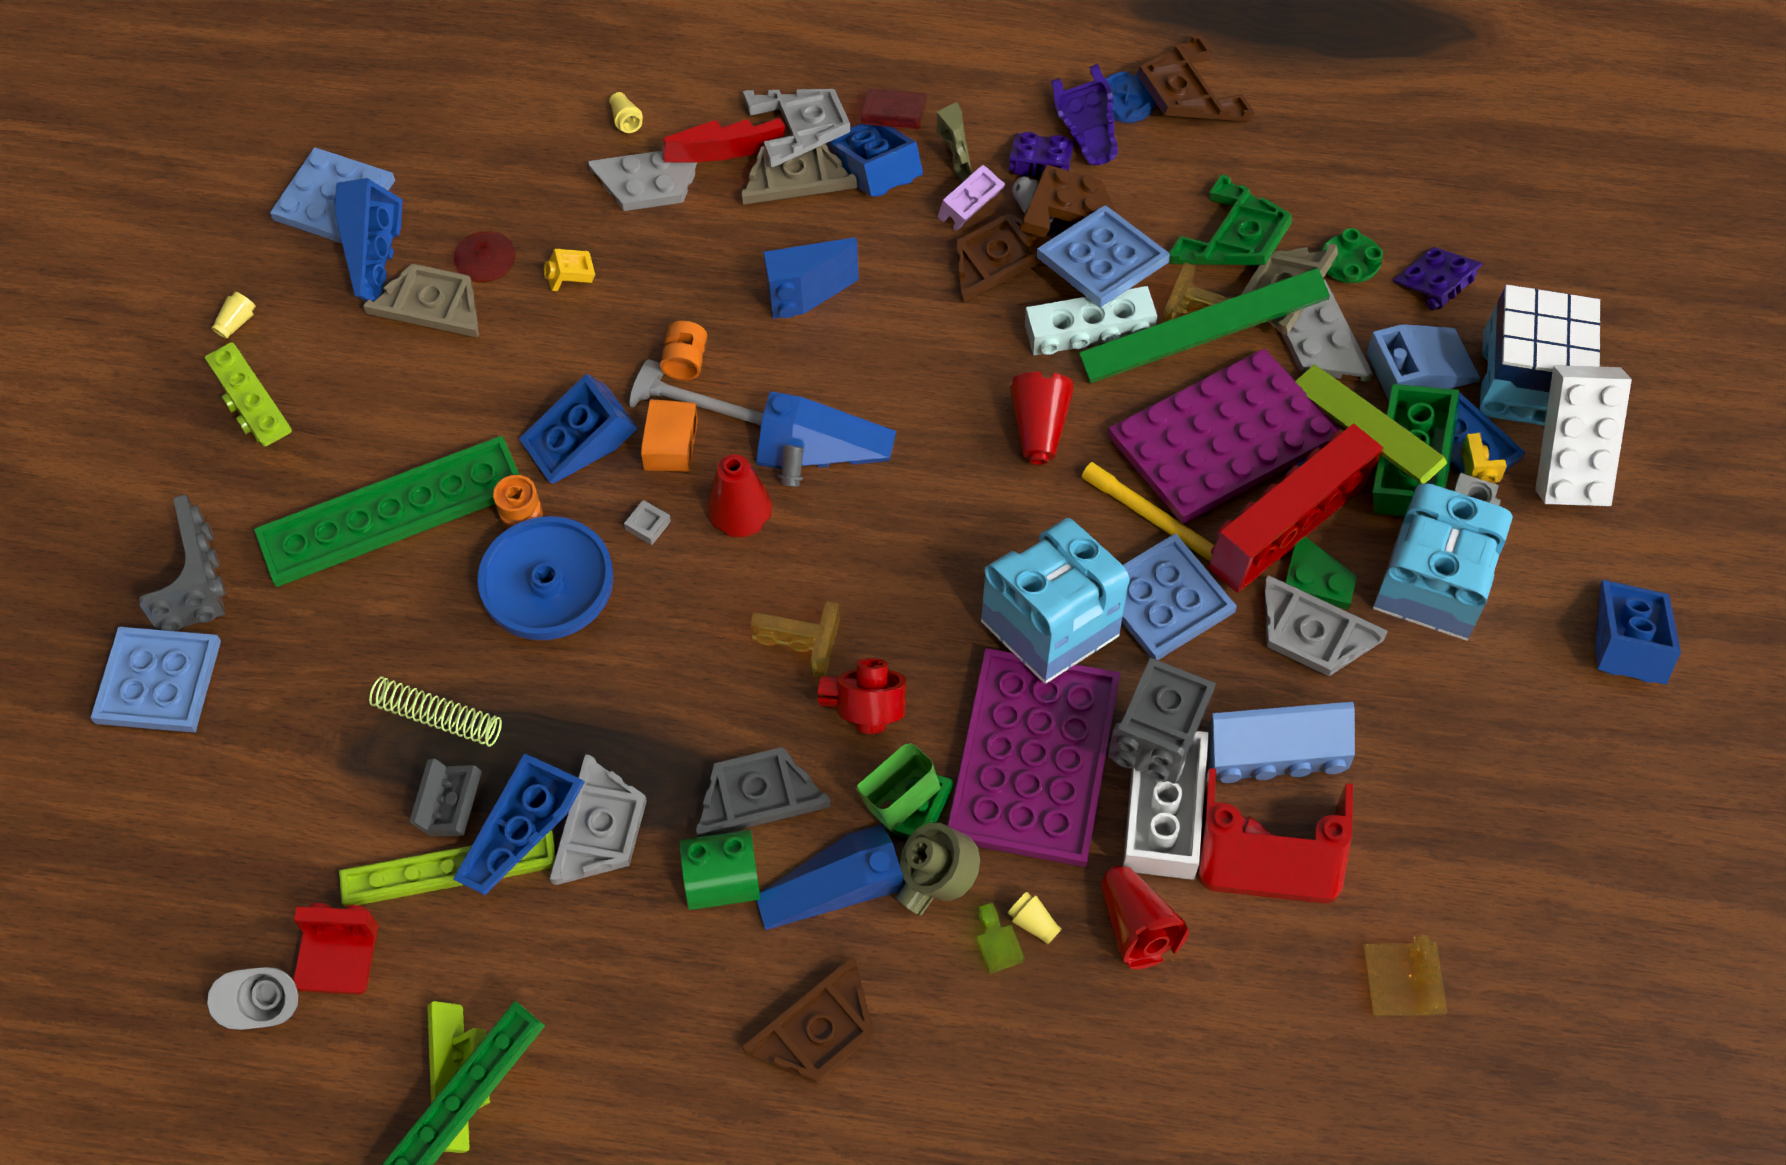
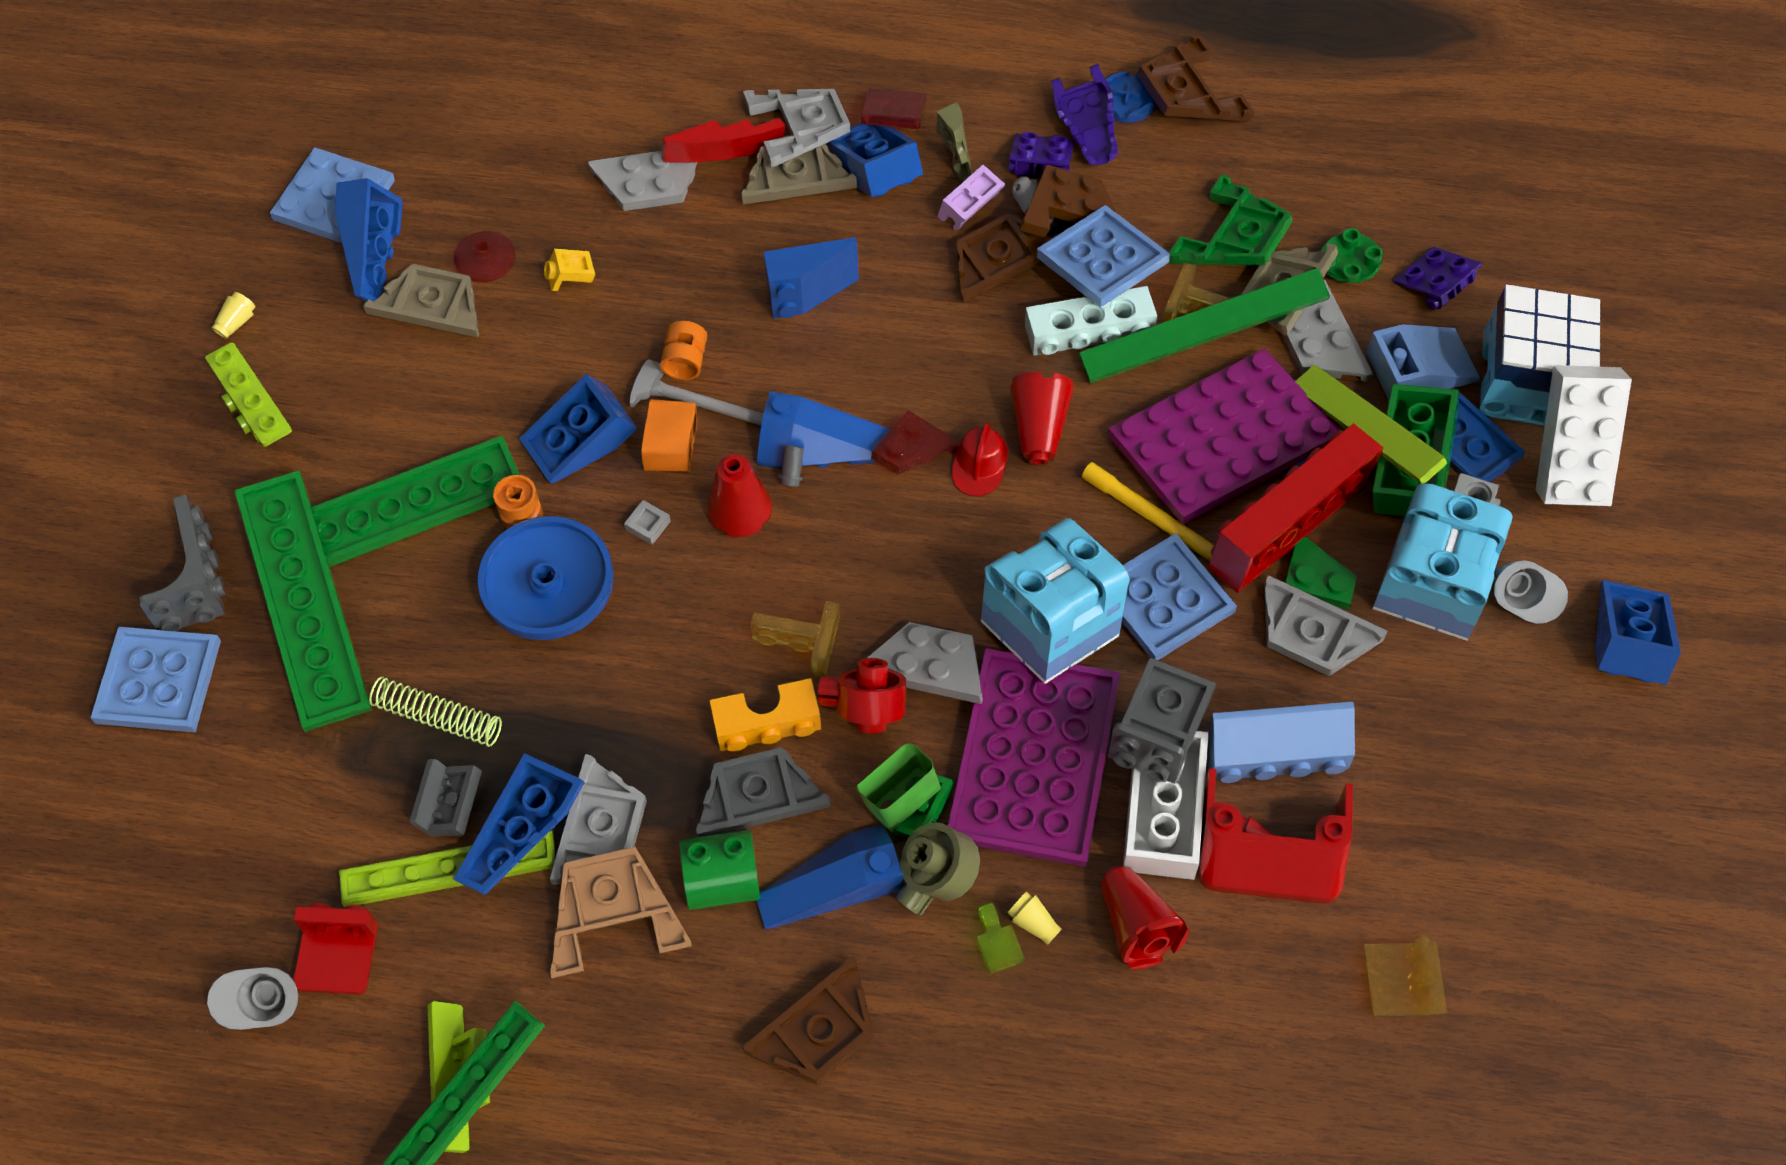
light yellow cone [609,92,643,133] -> none
yellow bracket [1460,433,1507,483] -> none
none -> green plate [234,470,372,732]
none -> medium nougat wing [550,847,692,979]
none -> light orange arch [710,678,821,752]
none -> light grey wing [868,622,983,704]
none -> clear red wing [871,410,959,475]
none -> red piece [952,423,1009,497]
none -> light grey piece [1494,560,1568,624]

